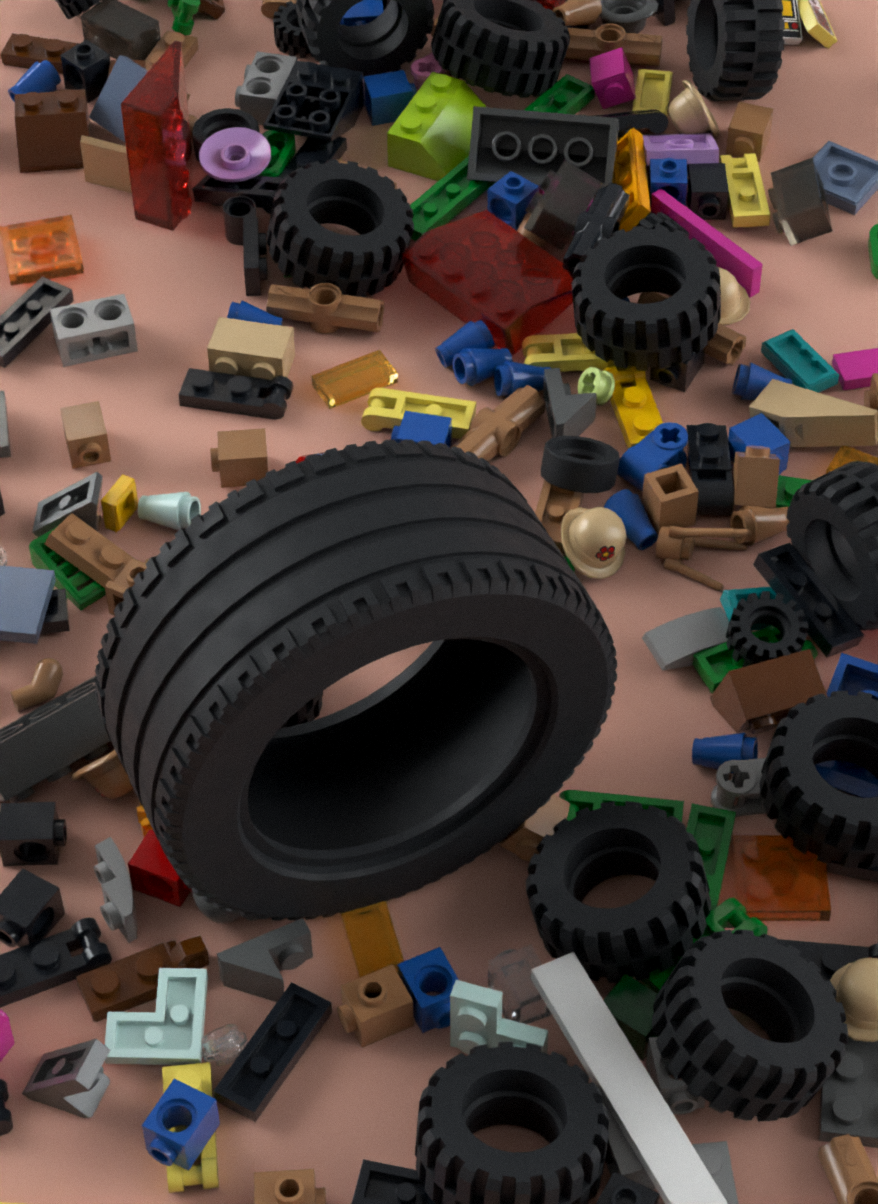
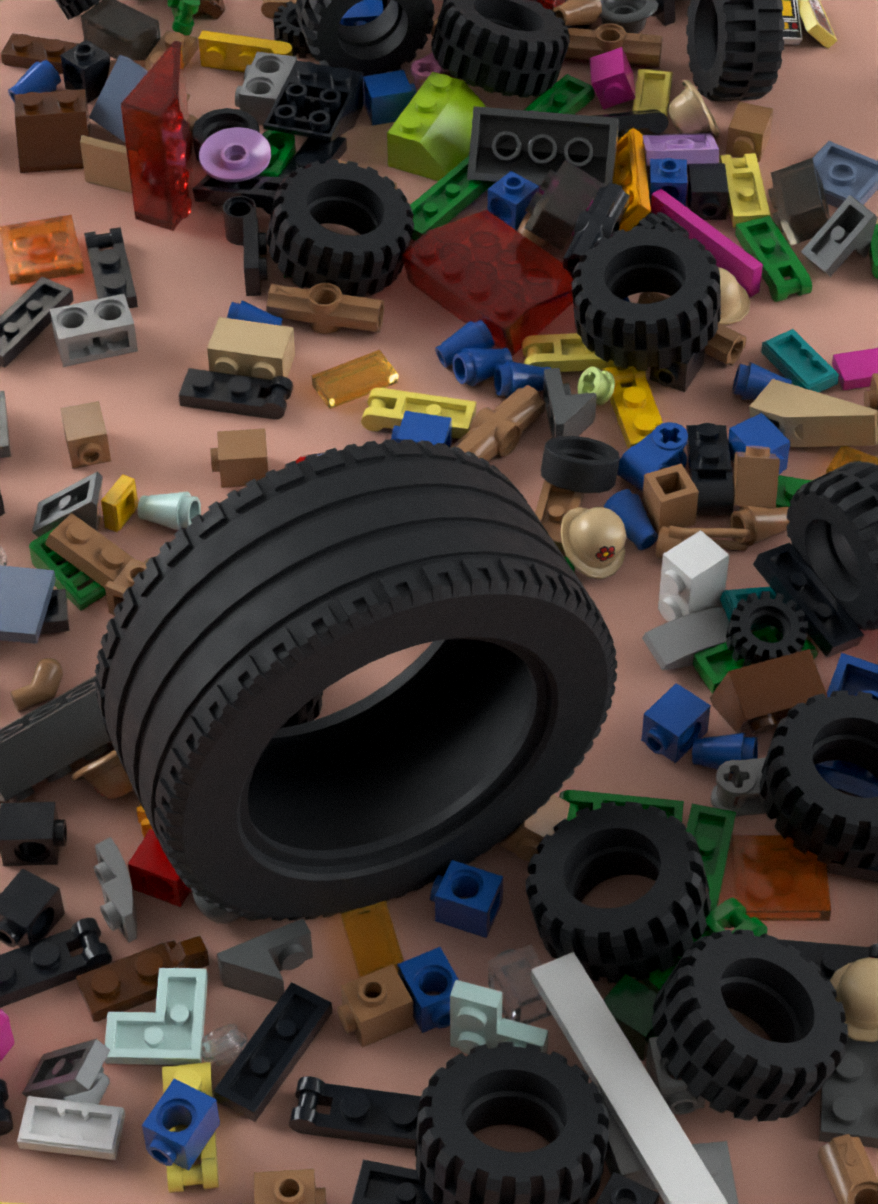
none -> white plate [17,1096,125,1160]
none -> black plate [84,227,138,308]
none -> yellow plate [198,30,293,72]
none -> black plate [289,1076,421,1149]
none -> blue brick [430,860,503,938]
none -> blue brick [641,683,711,763]
none -> white brick [658,530,729,622]
none -> green plate [735,216,812,302]
none -> dark grey slope [801,195,878,277]

